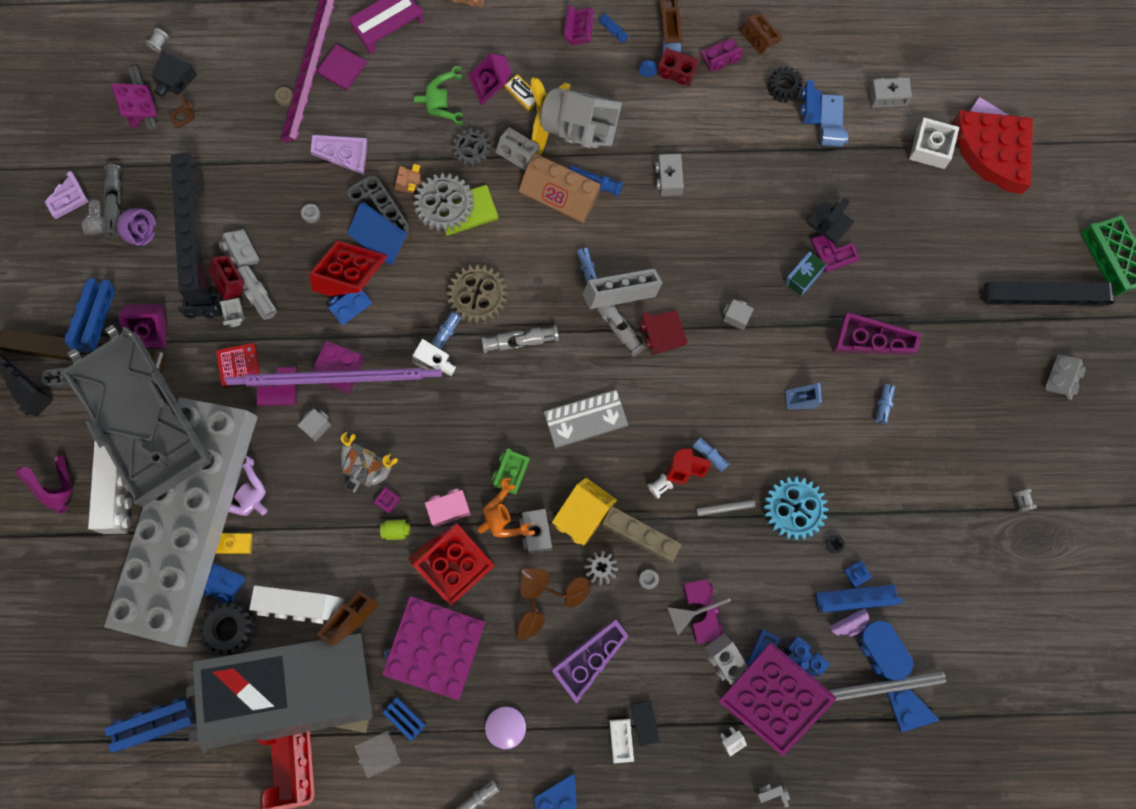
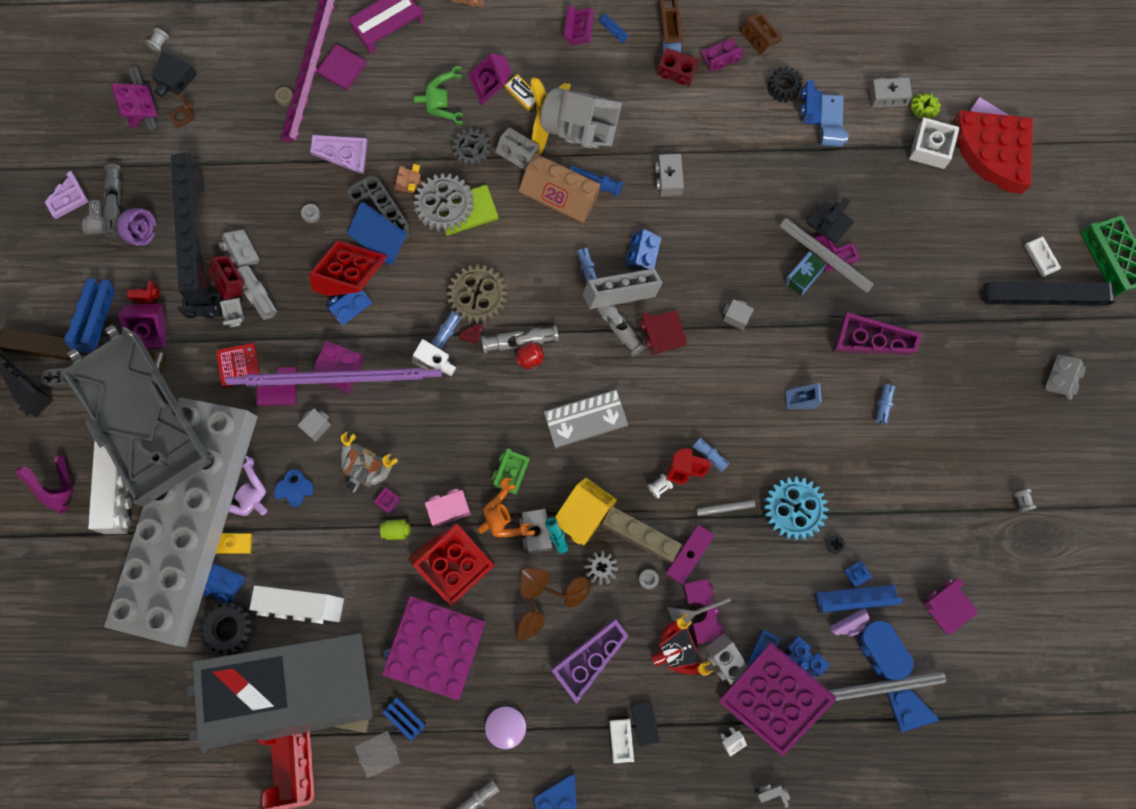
blue brick [104,698,197,753] -> none
reddish brown slope [317,590,379,646] -> none
blue tile [639,60,657,77] -> none
none -> red bracket [127,280,160,304]
none -> blue plate [274,469,313,508]
none -> dark red tile [459,325,483,345]
none -> red head [515,342,545,370]
none -> teal pin [545,517,569,553]
none -> bracket [626,229,661,270]
none -> torso [651,614,713,676]
none -> magenta tile [666,525,715,585]
none -> light grey axle [780,218,874,292]
none -> lime gear [911,92,941,119]
none -> magenta bracket [922,578,977,635]
none -> white plate [1024,236,1061,277]

